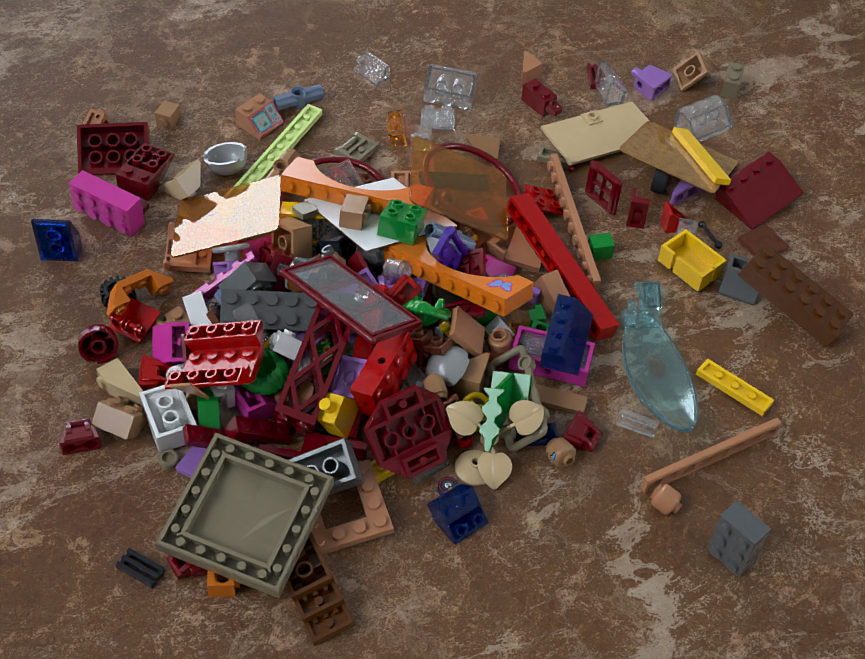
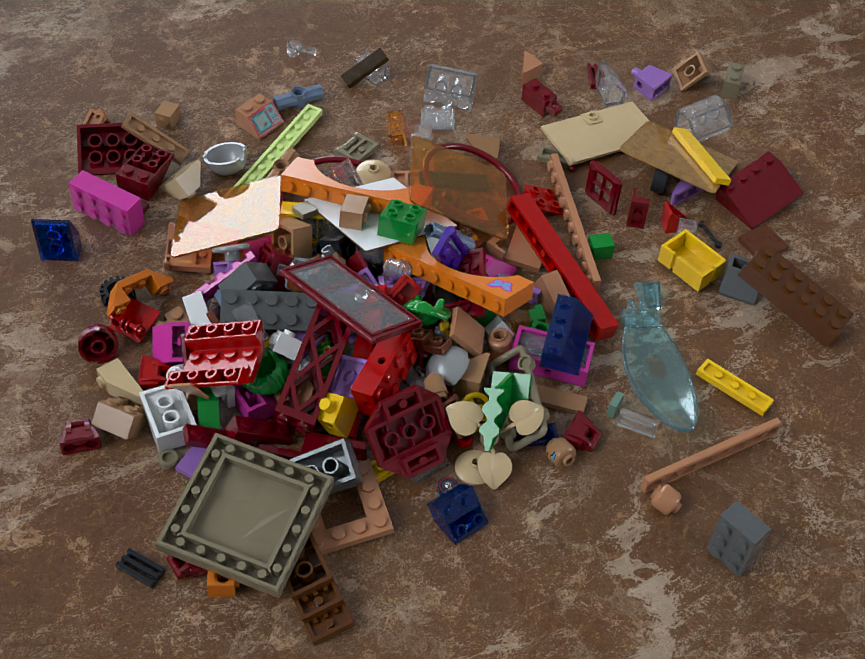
none -> medium nougat tile [121,112,191,166]
none -> clear bar [287,39,317,57]
none -> dark brown tile [341,48,389,89]
none -> tan dish [356,160,391,185]
none -> sand green tile [606,391,624,419]

